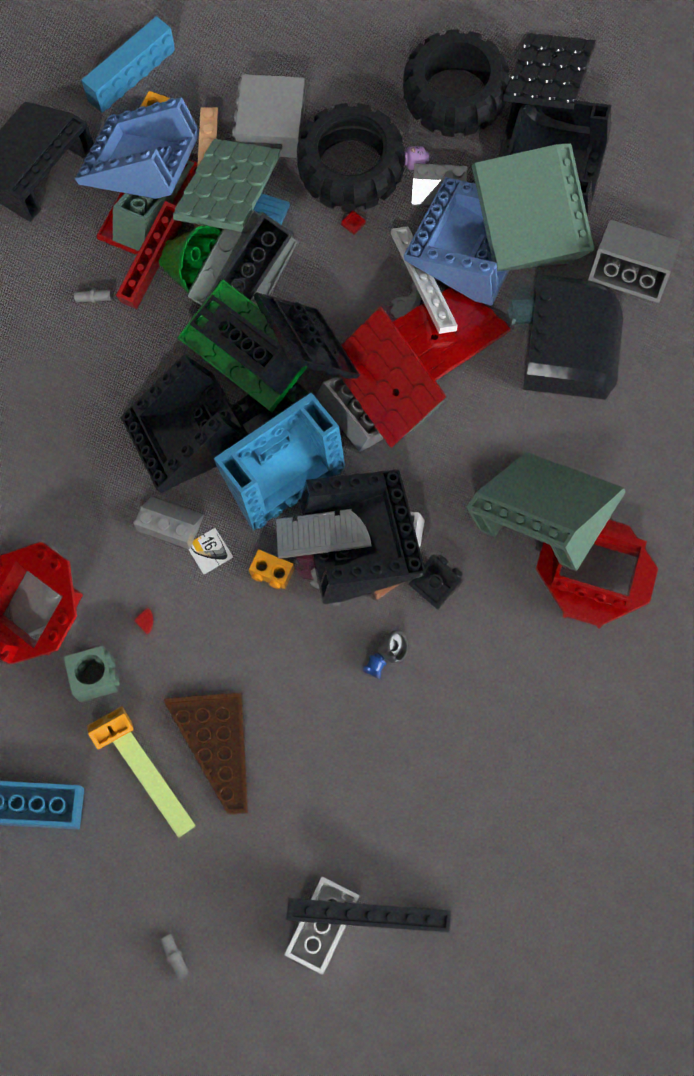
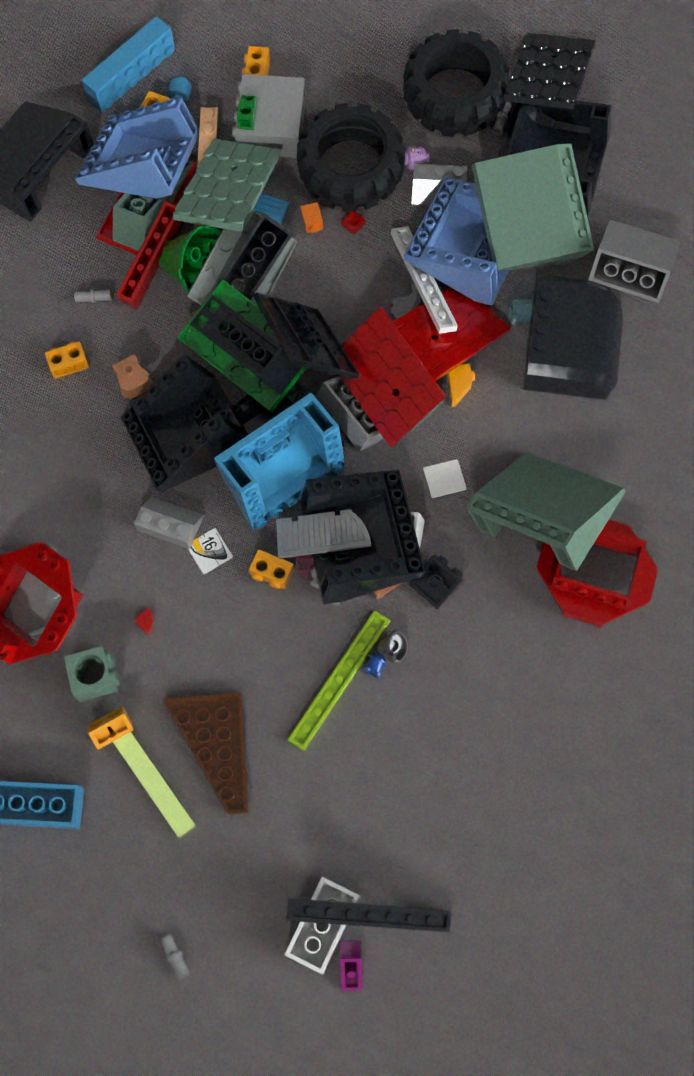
none -> light orange brick [45,341,89,379]
none -> nougat piece [111,354,153,400]
none -> dark azure head [168,76,192,102]
none -> green leg [237,95,257,130]
none -> light orange brick [242,46,270,76]
none -> lime tile [287,610,391,751]
none -> orange brick [300,202,323,233]
none -> magenta slope [340,940,363,991]
none -> white sticker [423,459,467,498]
none -> light orange slope [447,364,475,407]
none -> light grey pin [491,102,512,136]

